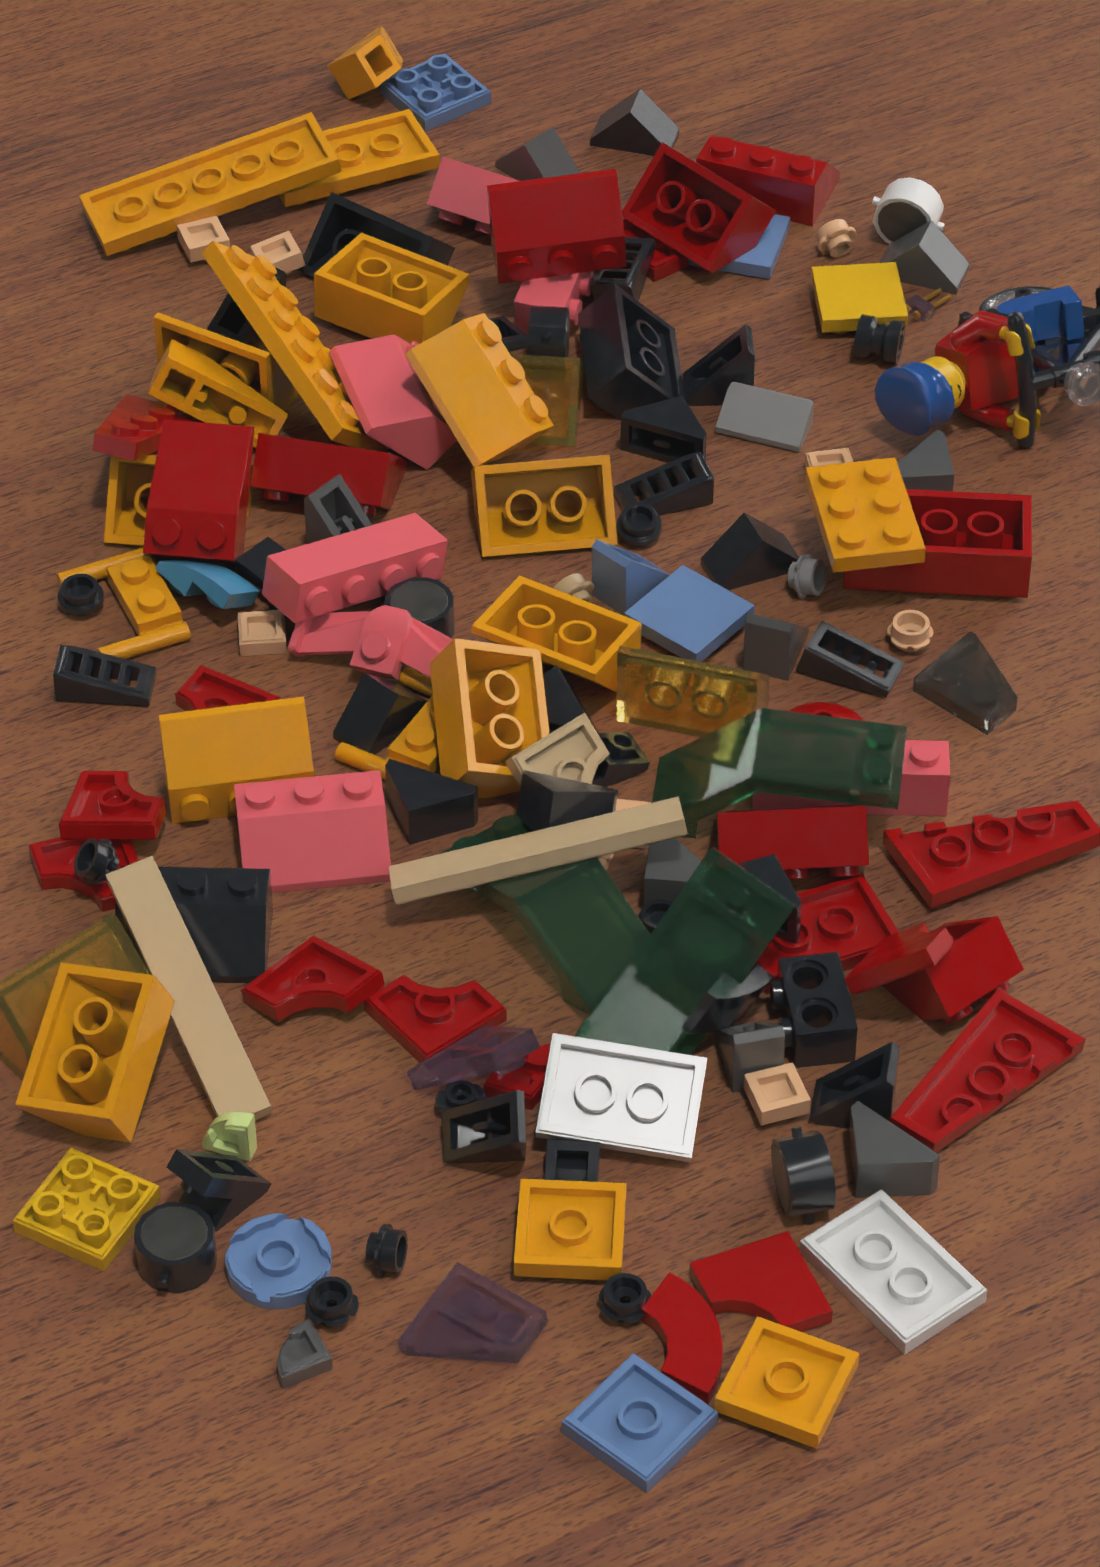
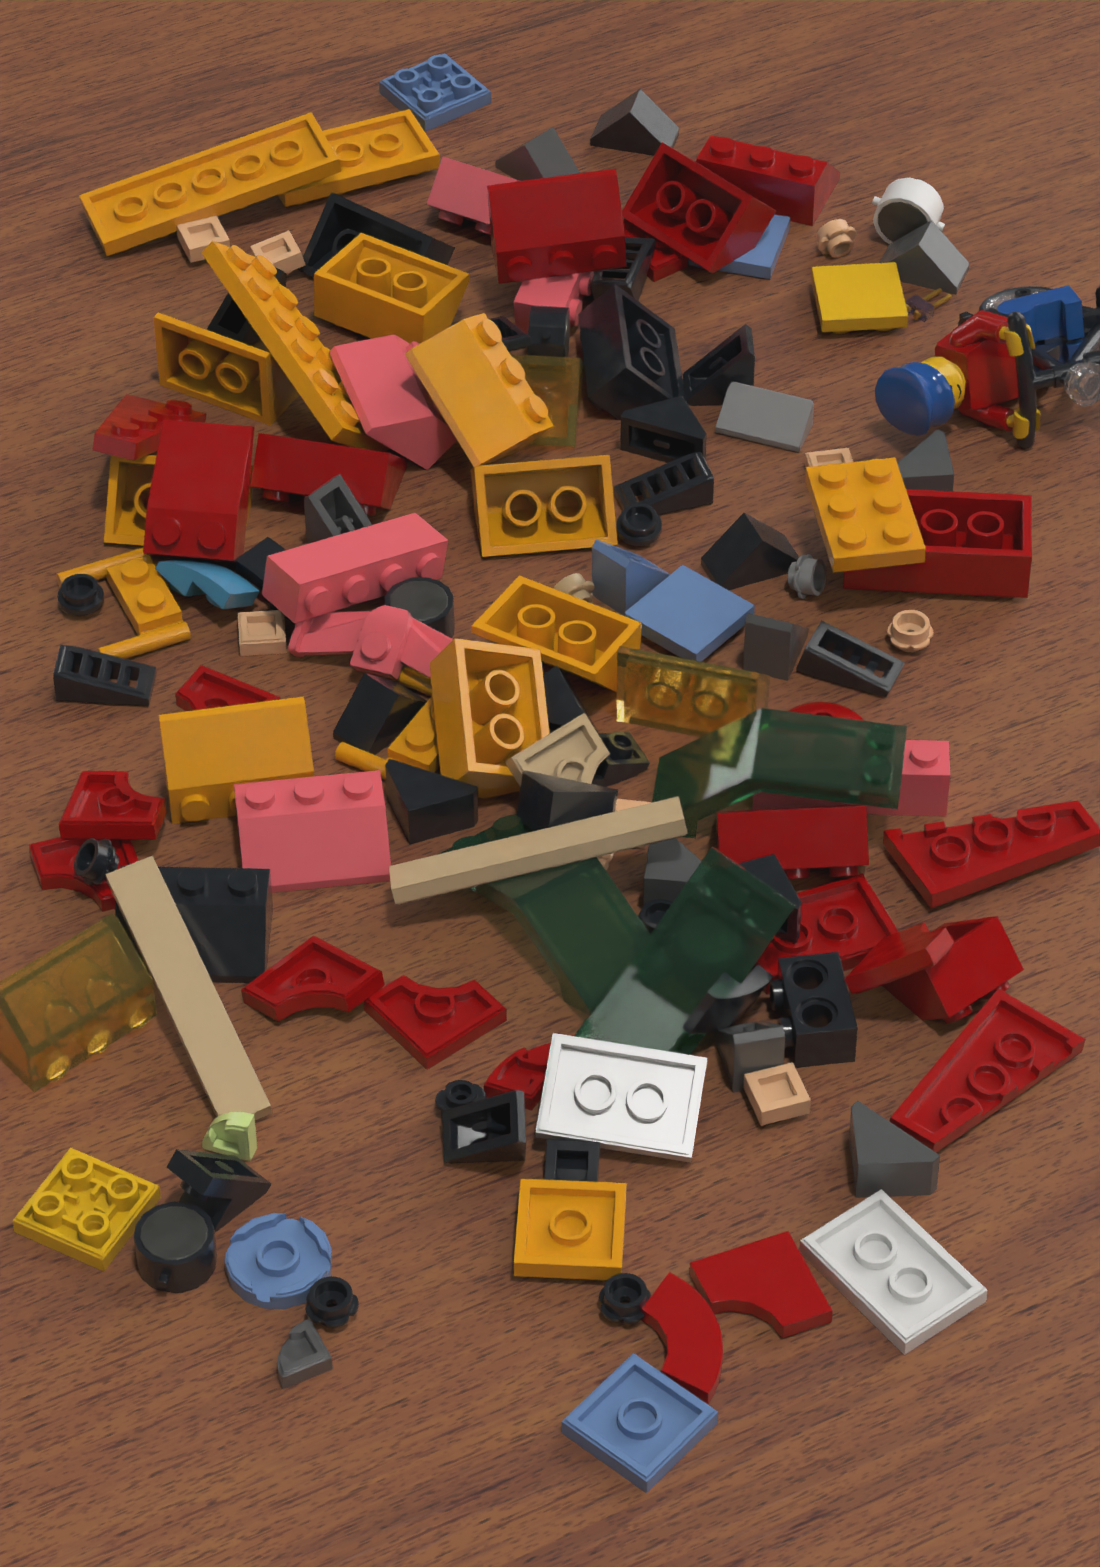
light orange slope [15,962,175,1143] -> none
light orange slope [148,339,288,448] -> none
light orange slope [327,26,403,100] -> none
black plate [366,1224,408,1277] -> none
wing [397,1262,548,1363] -> none
wing [406,1025,540,1090] -> none
light orange plate [714,1316,859,1449] -> none
black piece [771,1126,836,1222] -> none
black slope [810,1041,900,1129] -> none
black wheel [854,314,906,364] -> none
clear smoke wing [913,631,1018,735] -> none

